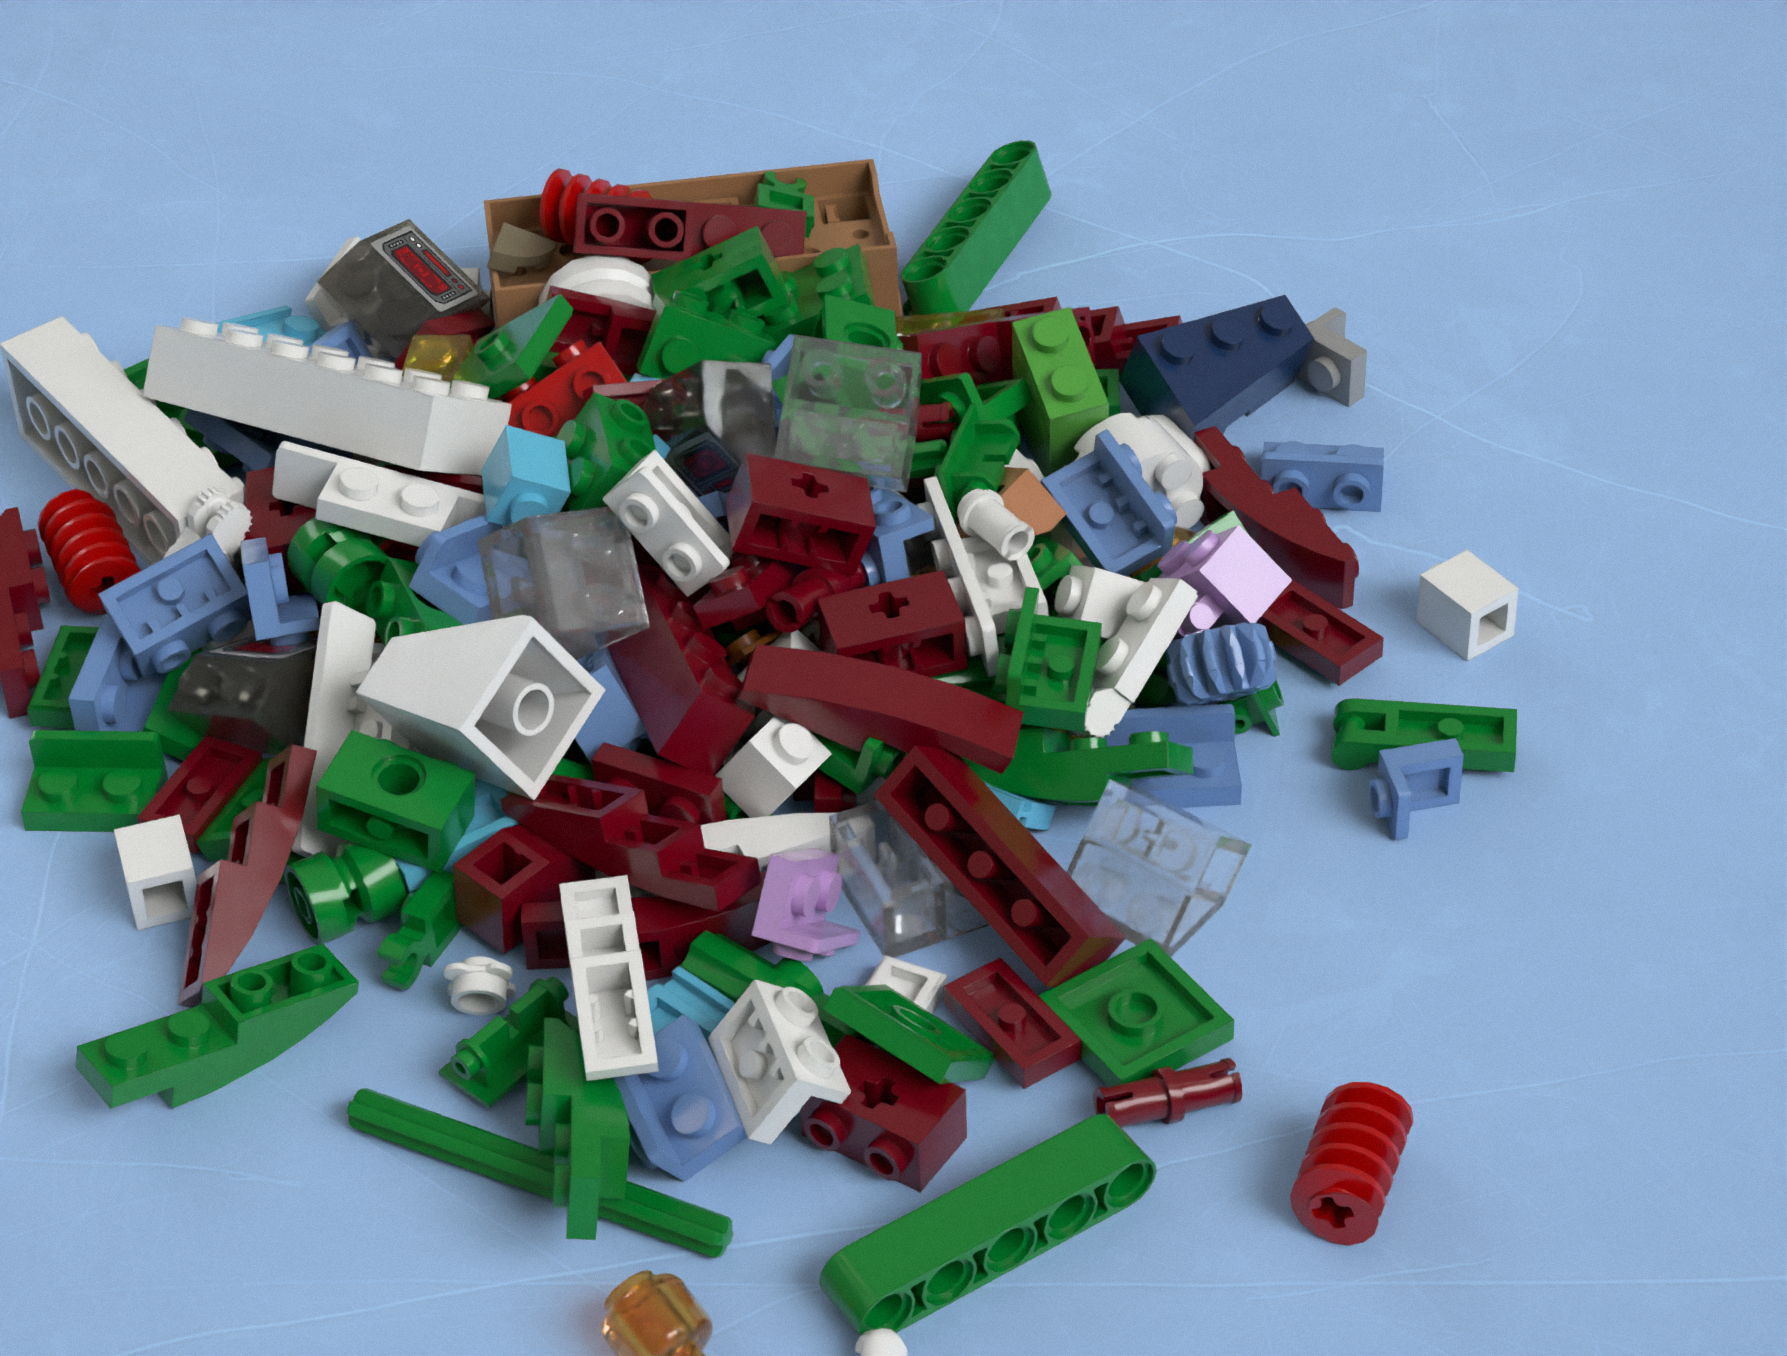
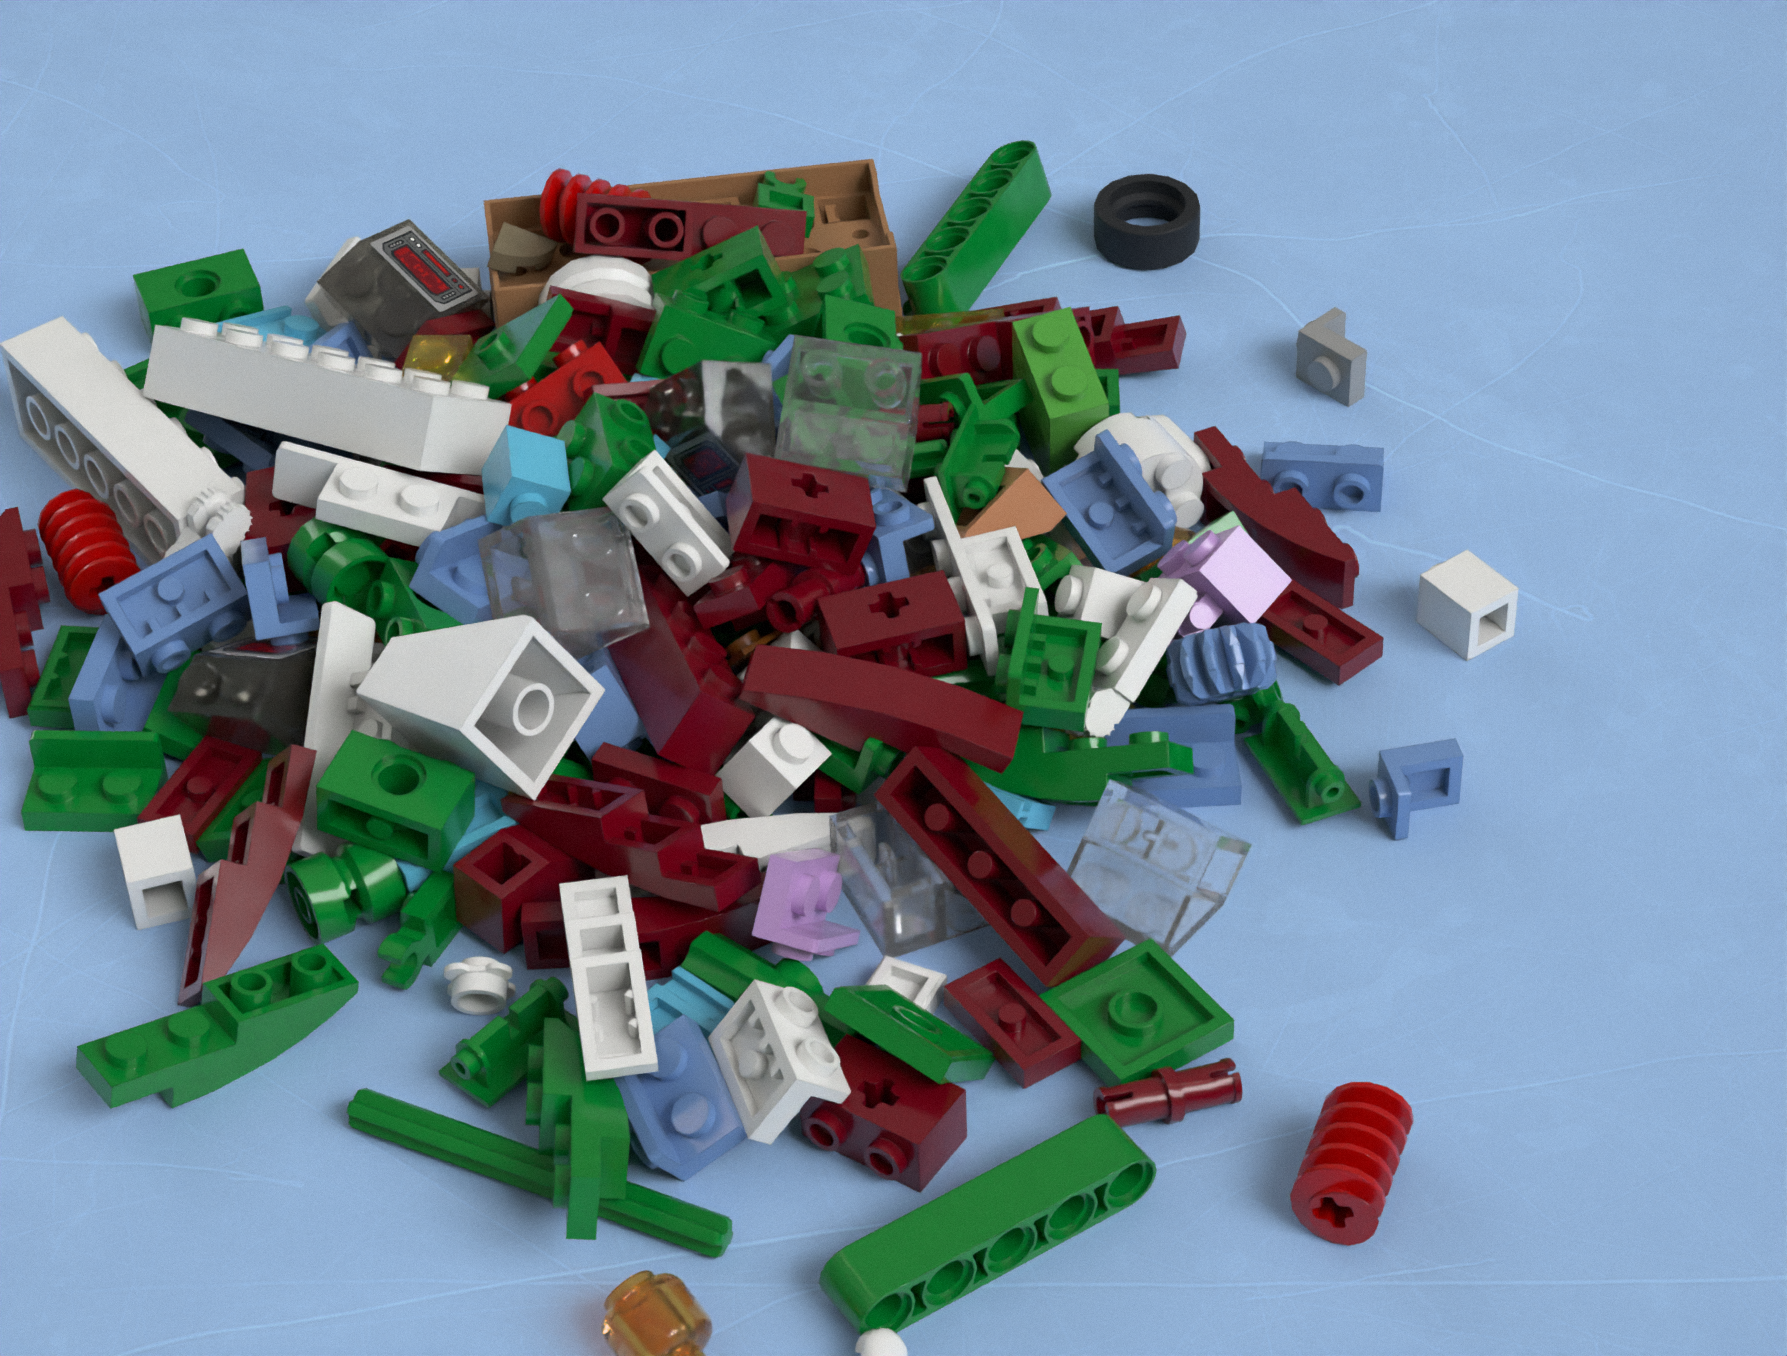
white pin [957,489,1035,561] -> none
dark blue wedge [1119,295,1314,441] -> none
green plate [1331,698,1517,772] -> none
none -> green brick [133,248,264,345]
none -> black tyre [1094,174,1201,270]
none -> green hinge [1244,700,1361,825]

